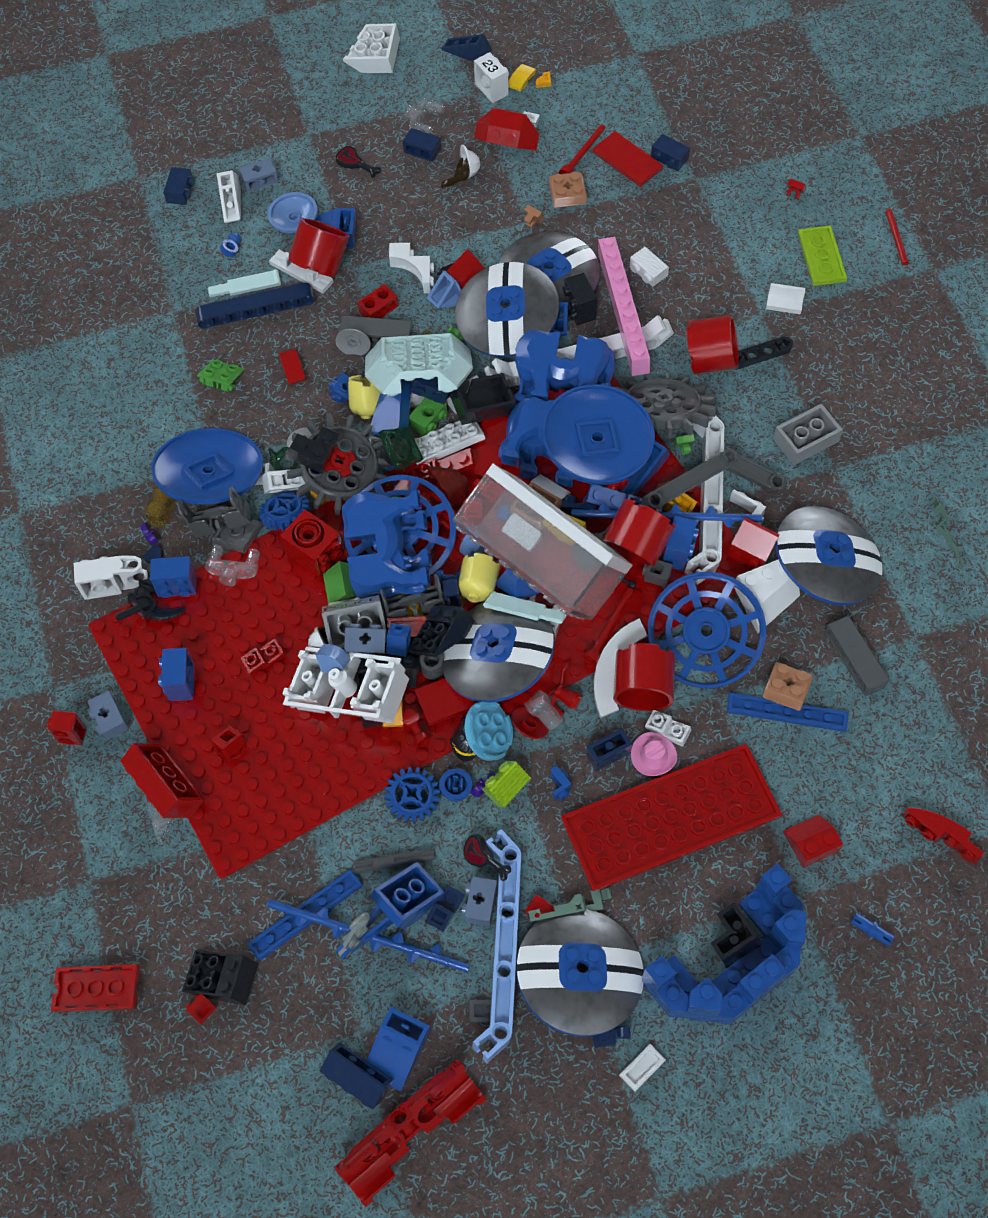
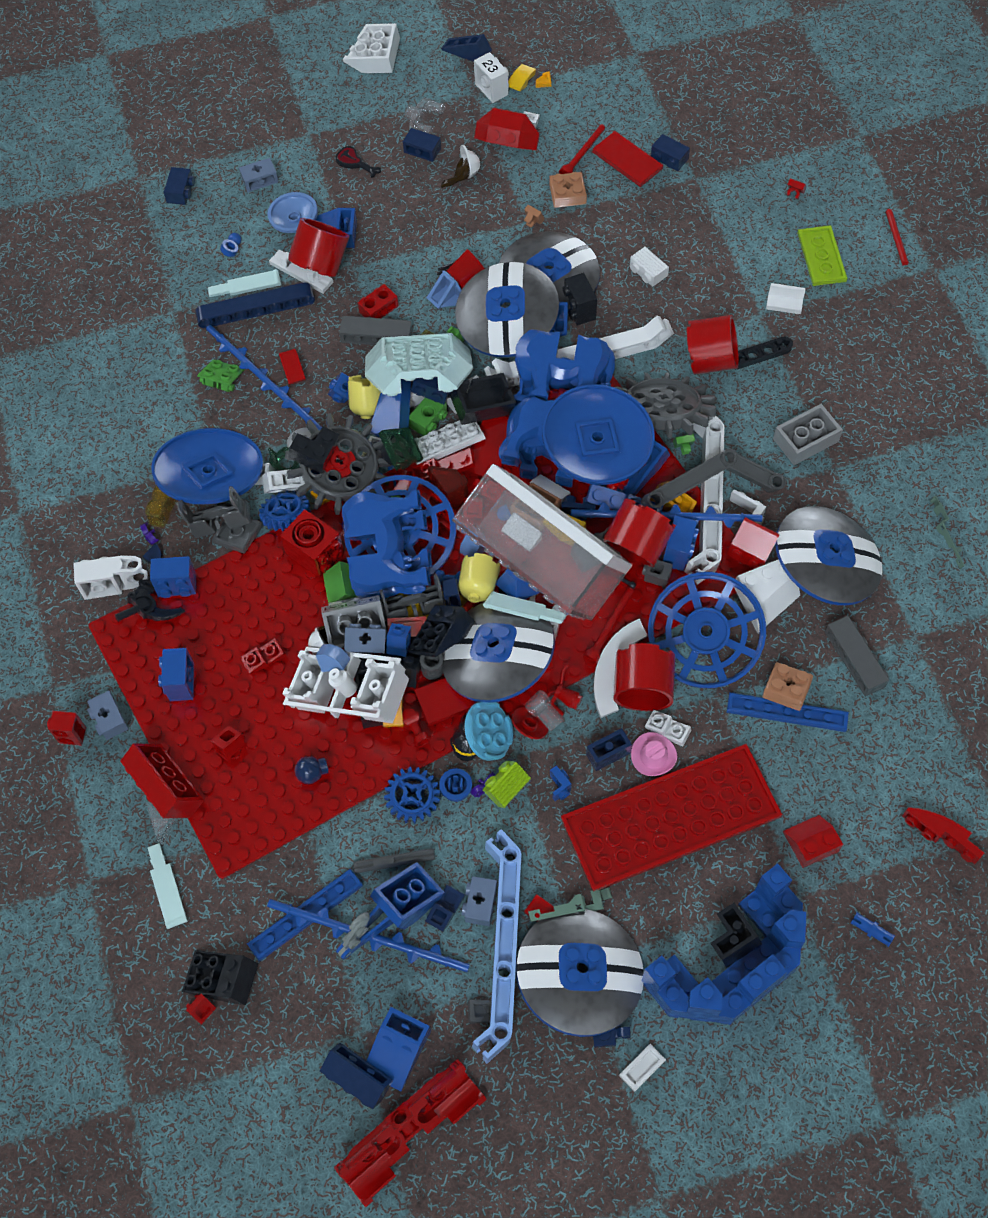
red piece [51,964,140,1013] -> none
clear connector [205,545,260,586] -> none
white slope [217,170,241,223] -> none
light grey dish [335,329,371,355] -> none
white arch [389,243,434,293] -> none
black piece [463,834,511,881] -> none
bright pink brick [598,237,650,376] -> none
none -> light aqua piece [148,843,188,929]
none -> blue plant [206,325,322,430]
none -> dark blue piece [295,756,329,784]

